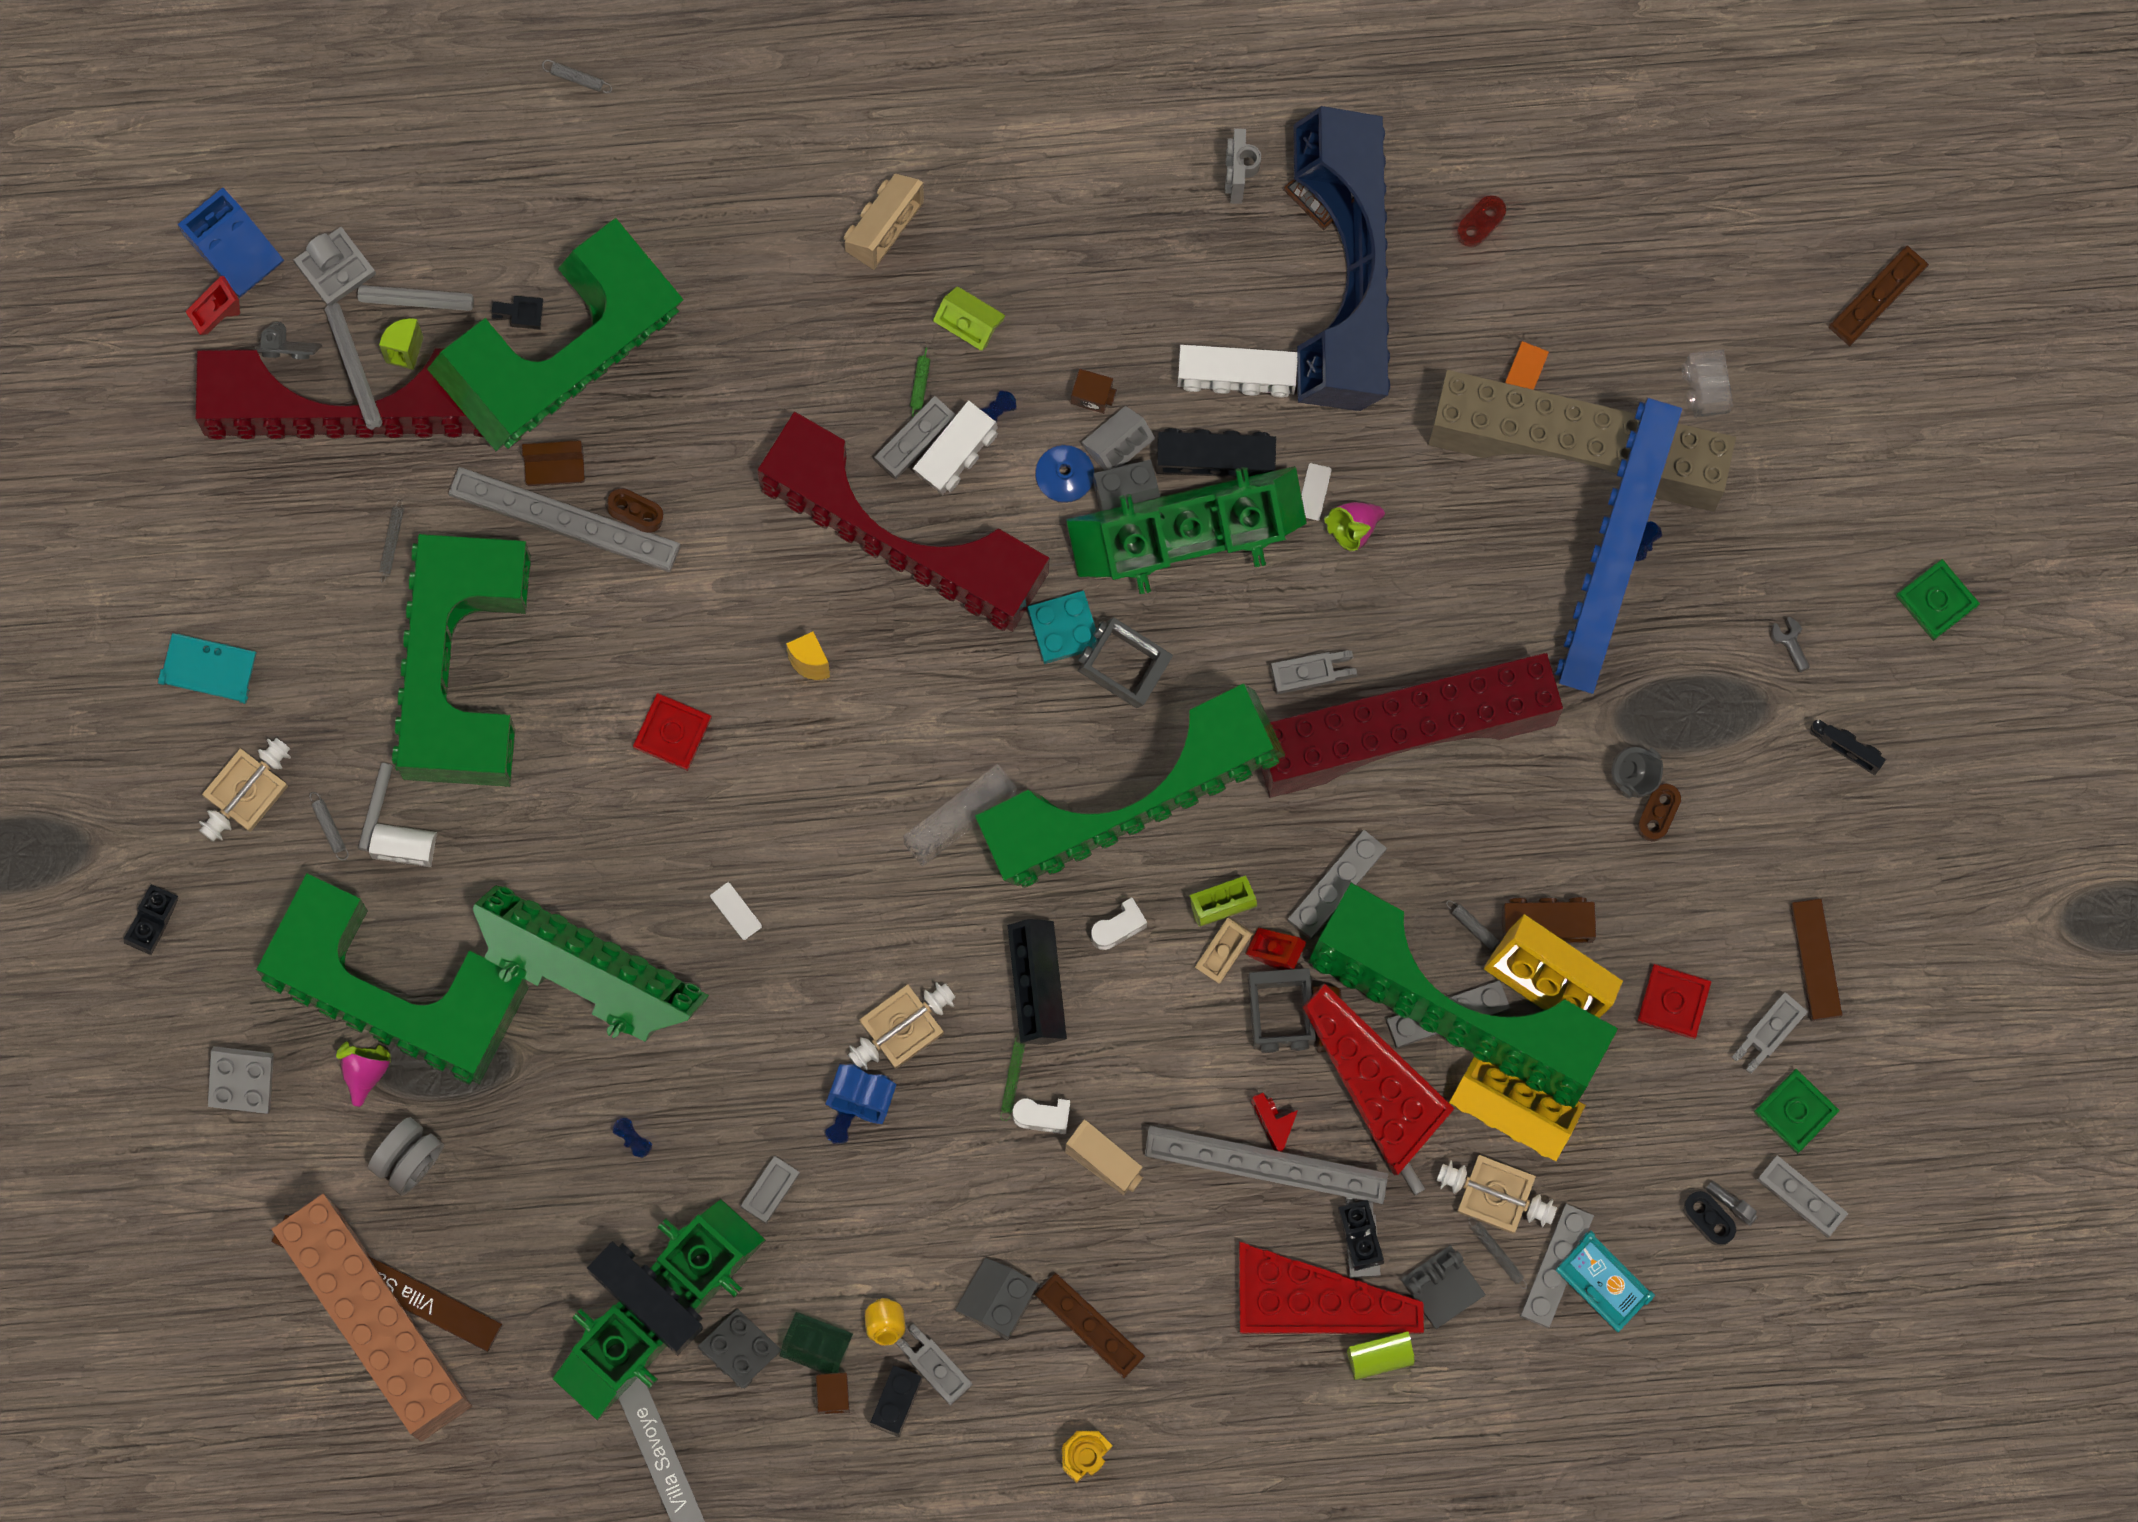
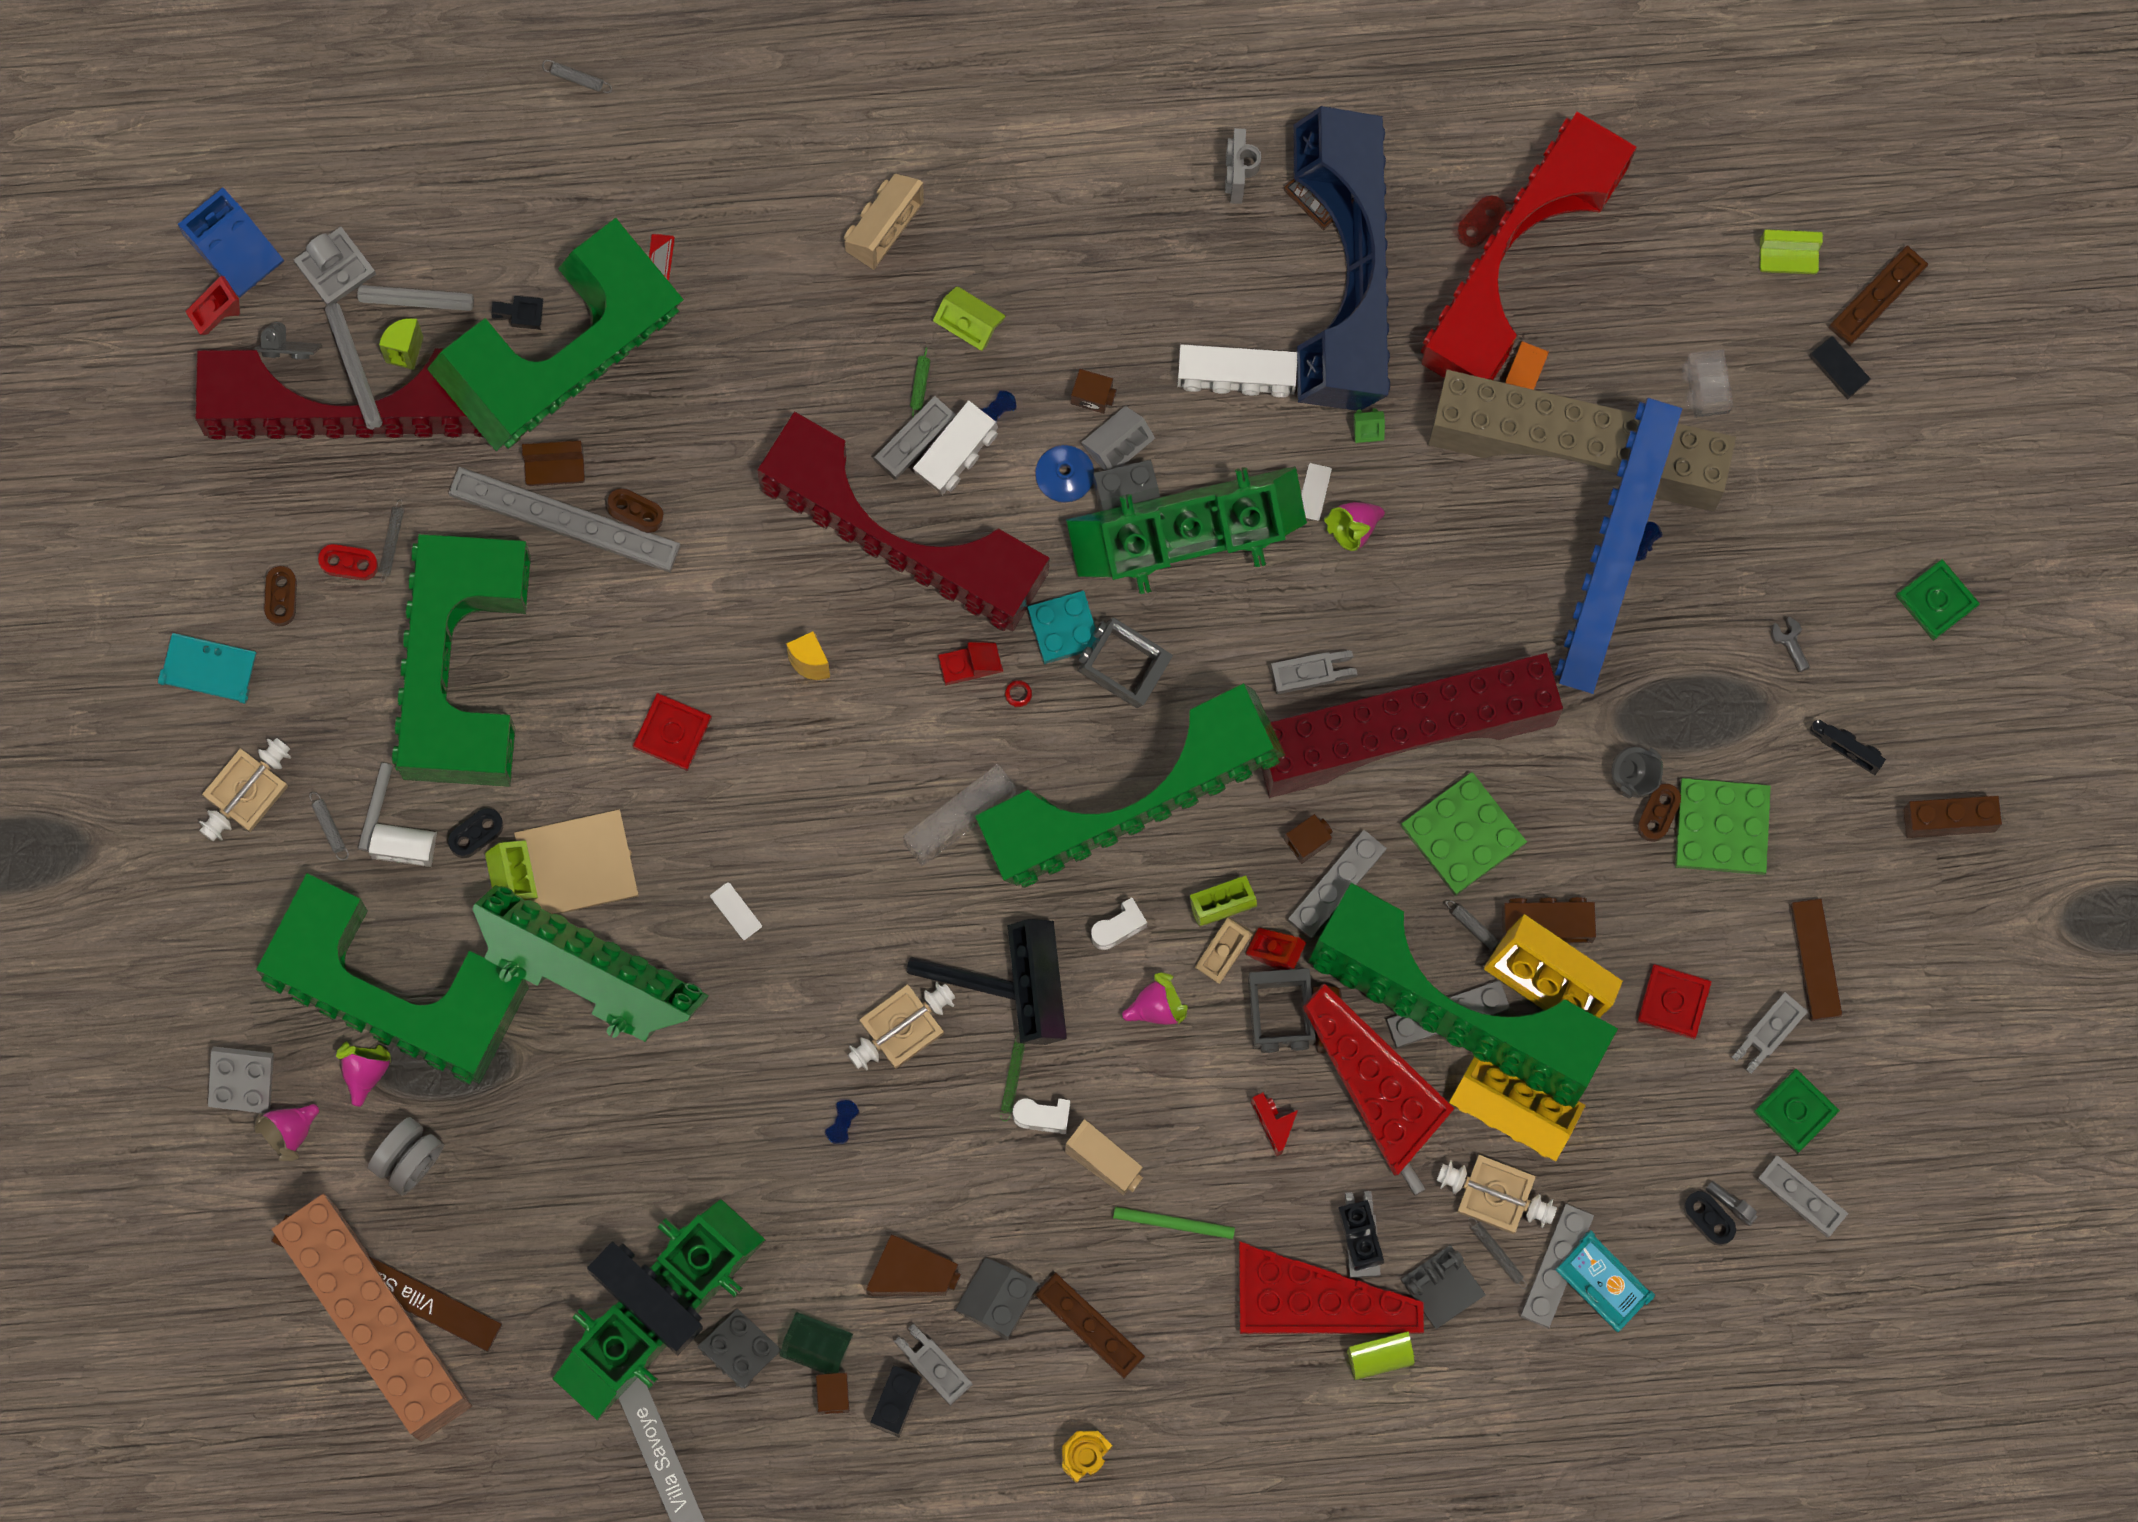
black slope [123,884,178,955] -> none
clear blue piece [613,1118,652,1158] -> none
light grey tile [741,1156,800,1224] -> none
blue brick [826,1064,897,1124] -> none
yellow head [865,1298,905,1346] -> none
light grey tile [1145,1126,1389,1204] -> none
black brick [1156,428,1276,477] -> none
none -> dark pink hat [255,1104,319,1161]
none -> reddish brown plate [264,566,297,626]
none -> red plate [318,544,378,581]
none -> black plate [448,808,503,858]
none -> lime brick [485,840,538,901]
none -> tan piece [514,809,639,914]
none -> sticker [649,234,675,281]
none -> reddish brown slope [866,1234,961,1296]
none -> black axle [906,957,1015,1000]
none -> red slope [938,642,1003,686]
none -> red piece [1005,680,1032,707]
none -> bright green bar [1113,1207,1235,1239]
none -> dark pink hat [1122,972,1188,1025]
none -> reddish brown brick [1284,814,1333,864]
none -> bright green tile [1354,408,1385,443]
none -> bright green plate [1401,772,1527,896]
none -> red arch [1420,111,1637,380]
none -> bright green plate [1675,778,1771,875]
none -> lime panel [1760,230,1823,275]
none -> black tile [1809,336,1871,400]
none -> reddish brown brick [1903,796,2002,838]

